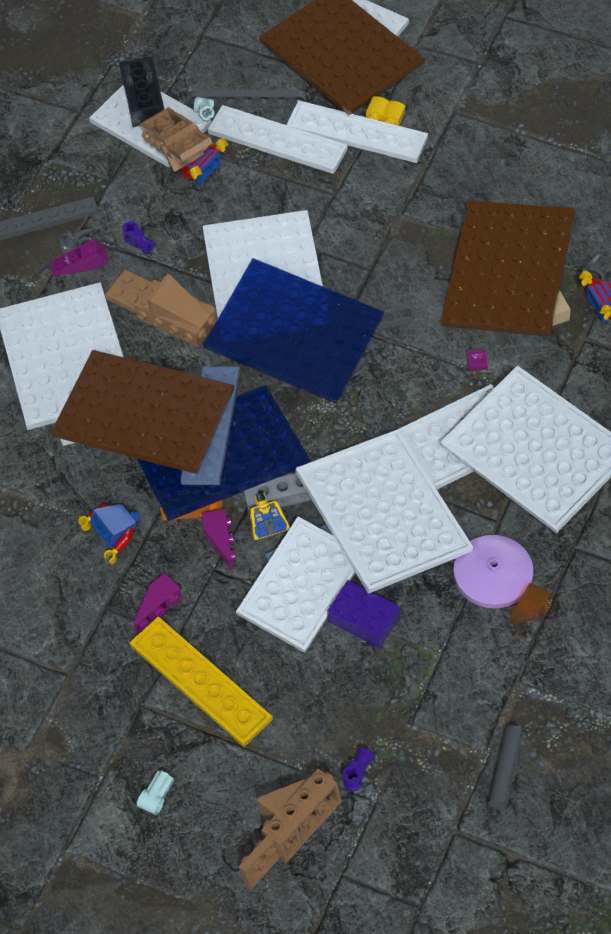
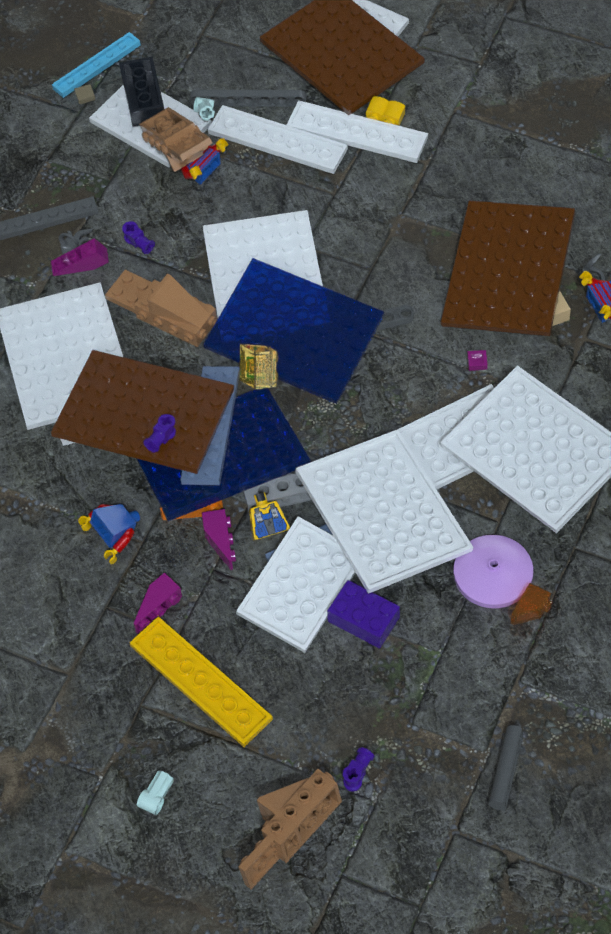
none -> medium azure plate [52,32,141,98]
none -> dark tan tile [74,84,95,104]
none -> dark purple connector [143,414,176,453]
none -> clear yellow slope [240,344,278,389]

